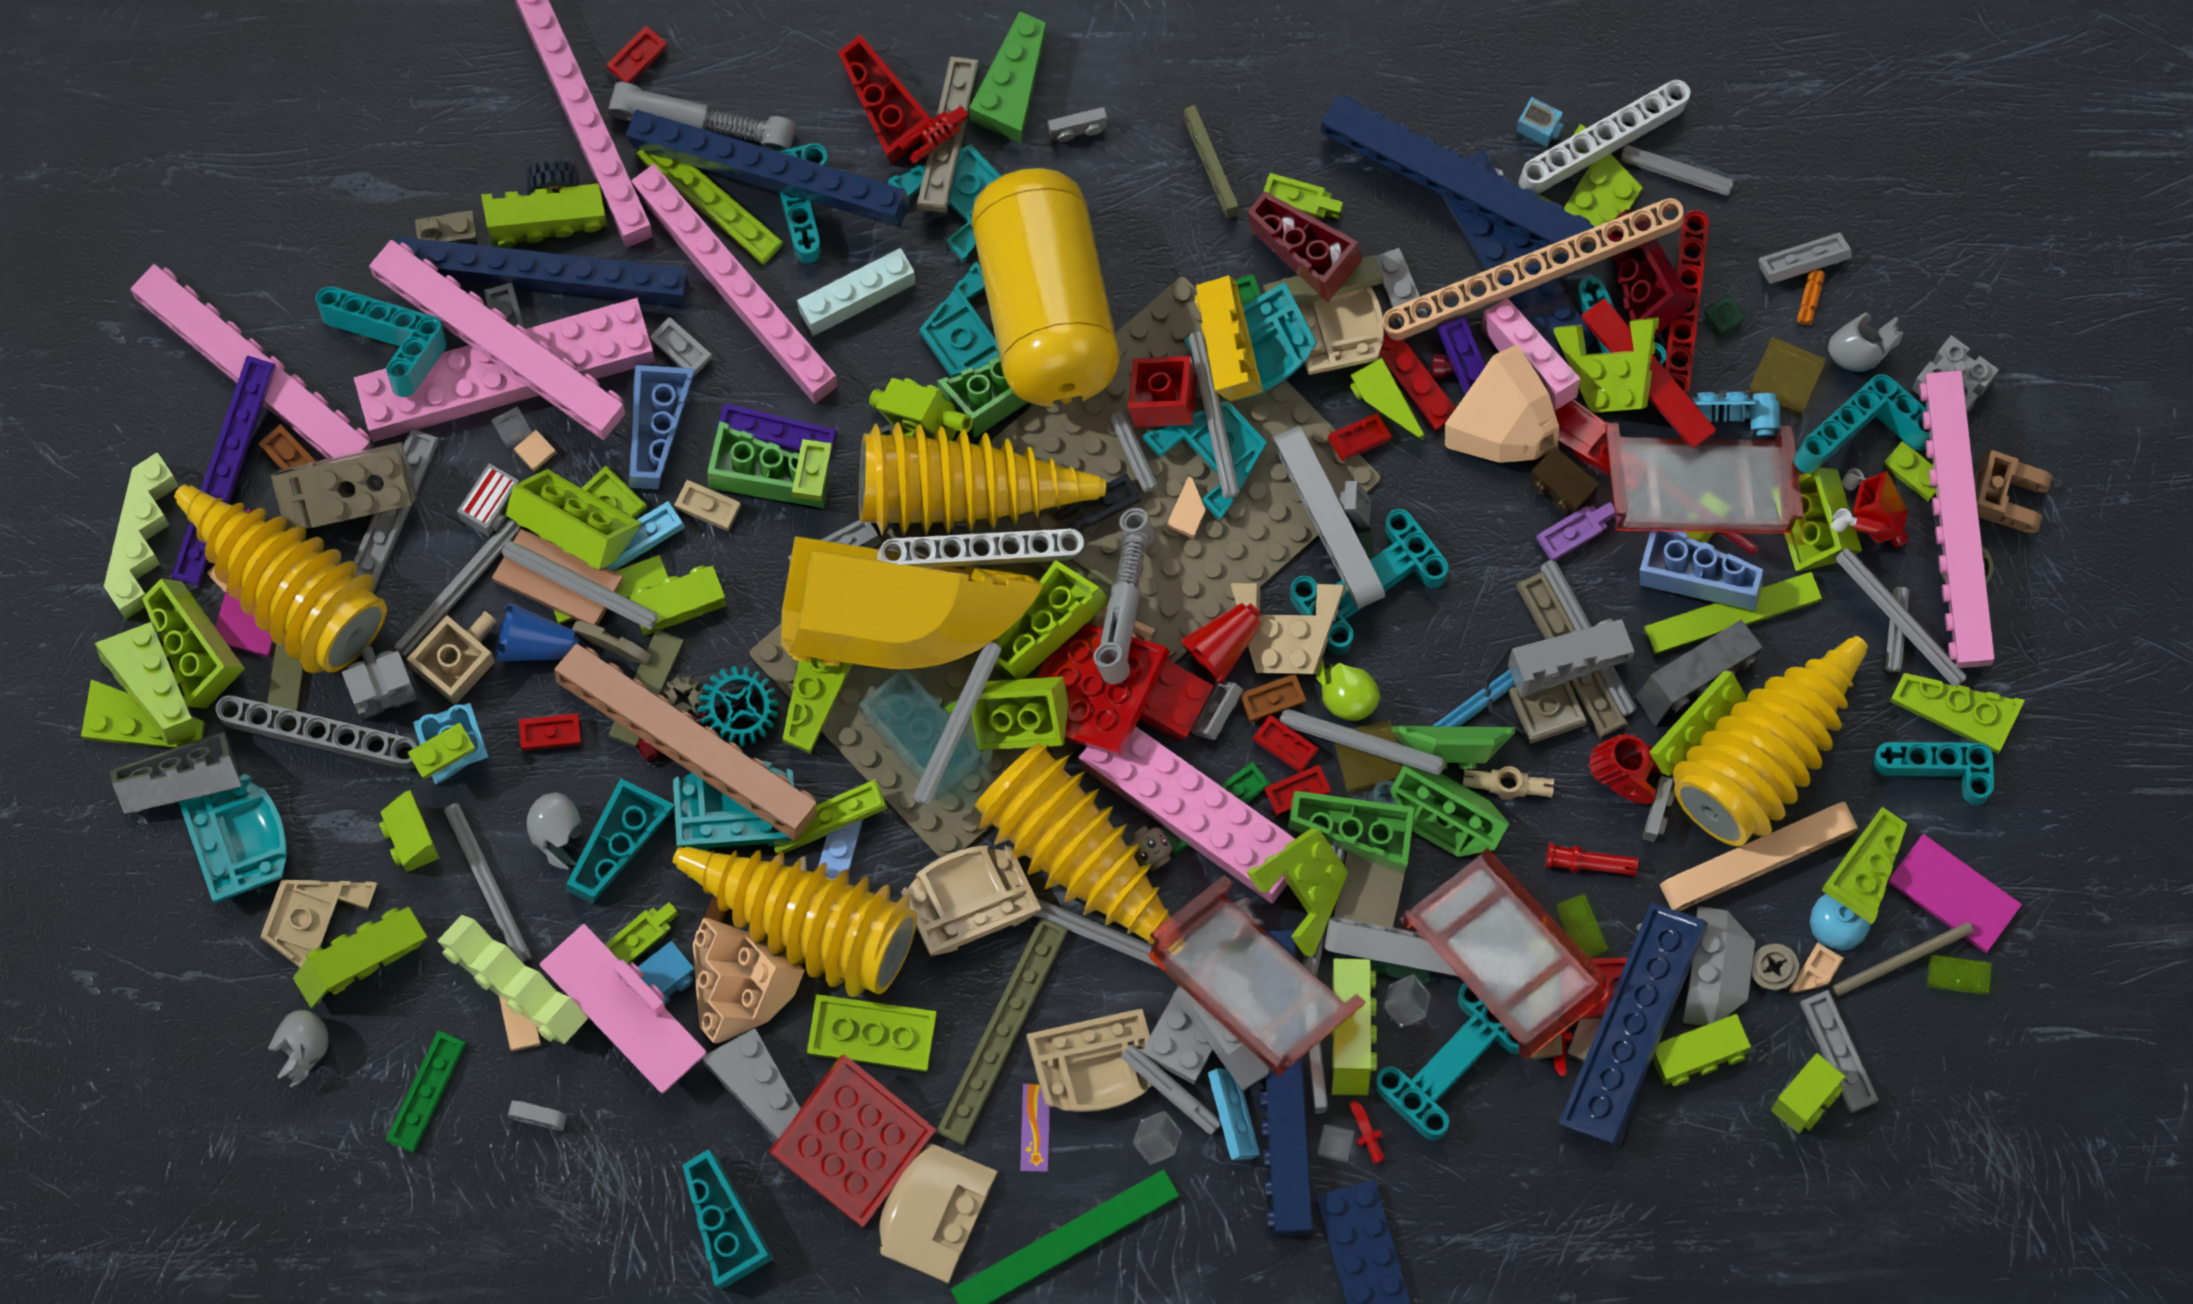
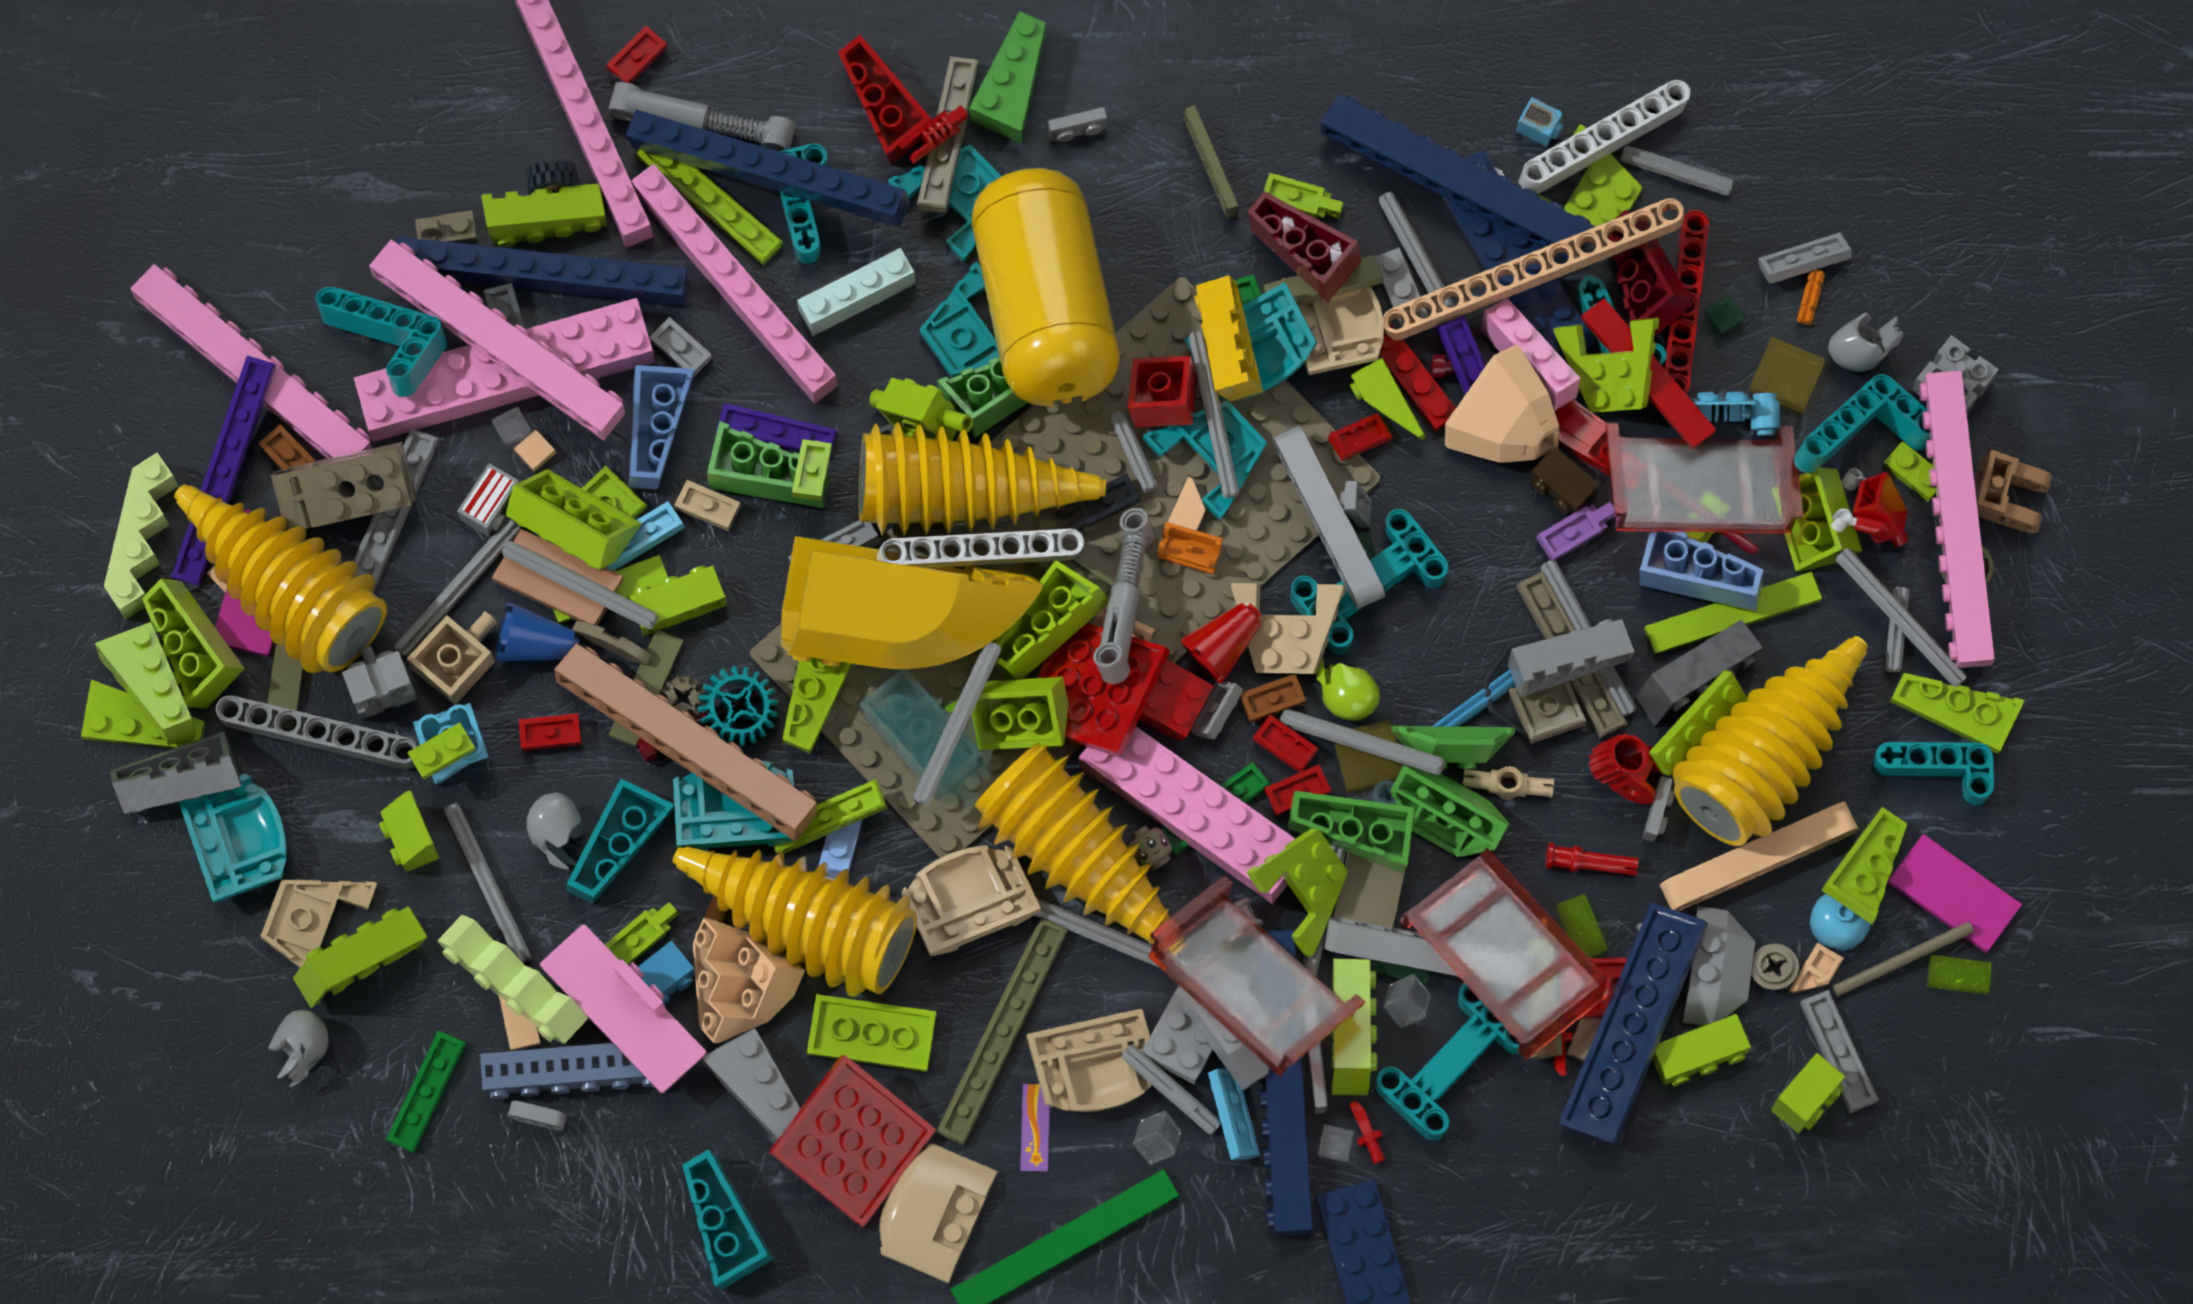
none -> sand blue brick [481,1043,654,1099]
none -> orange hinge [1157,522,1223,575]
none -> light grey axle [1379,192,1461,323]

